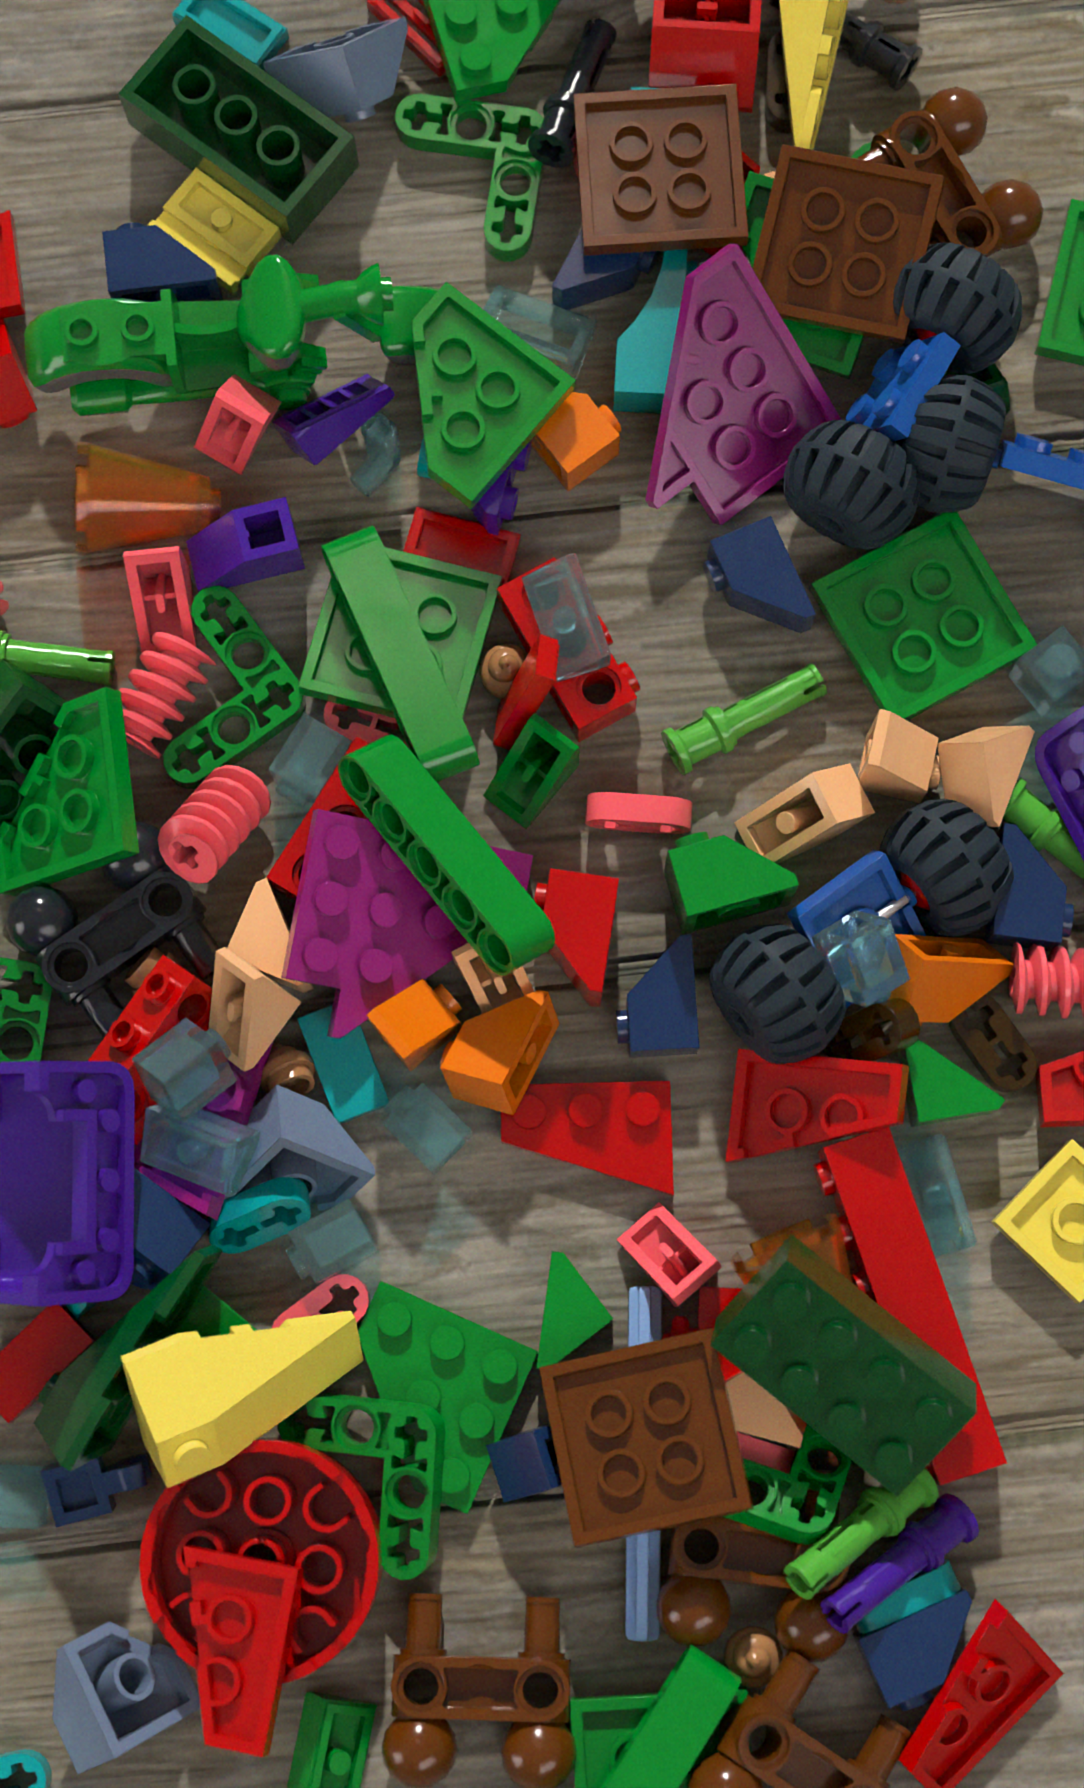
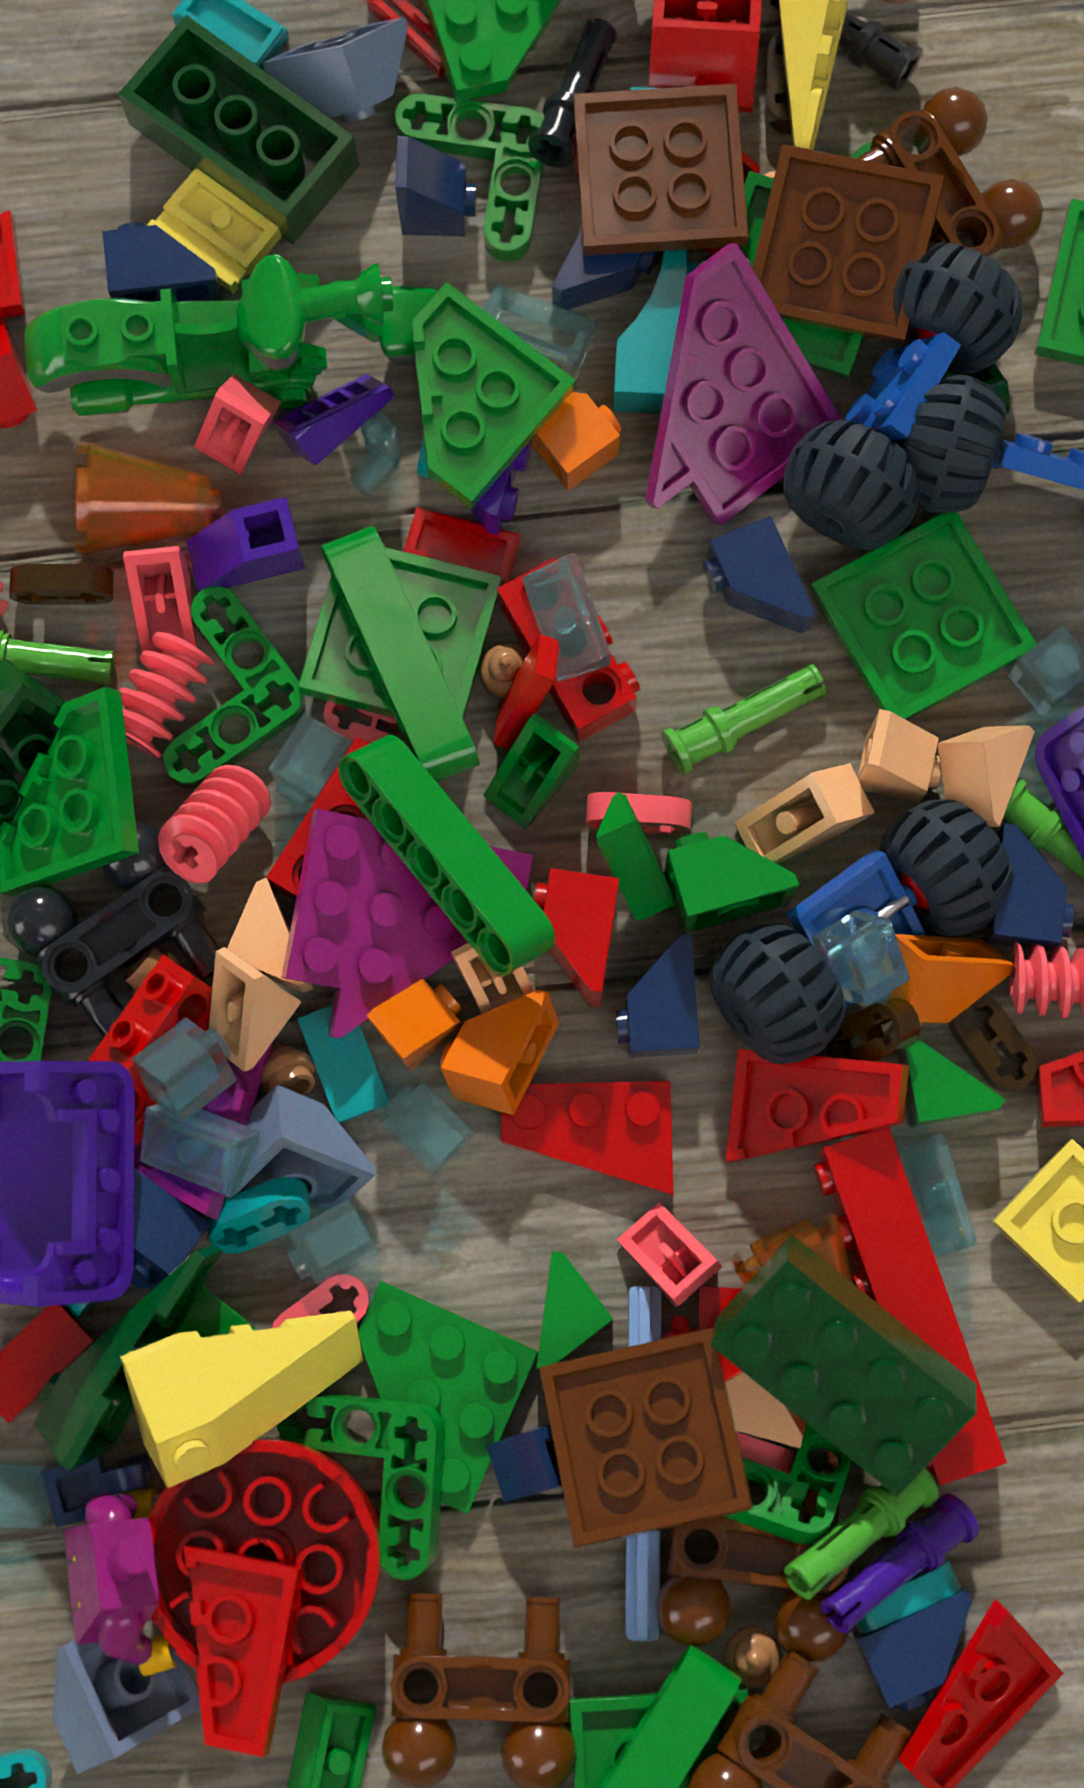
none -> dark brown beam [9,564,114,605]
none -> magenta torso [64,1488,177,1676]
none -> dark blue slope [395,136,477,237]
none -> green slope [596,792,675,920]

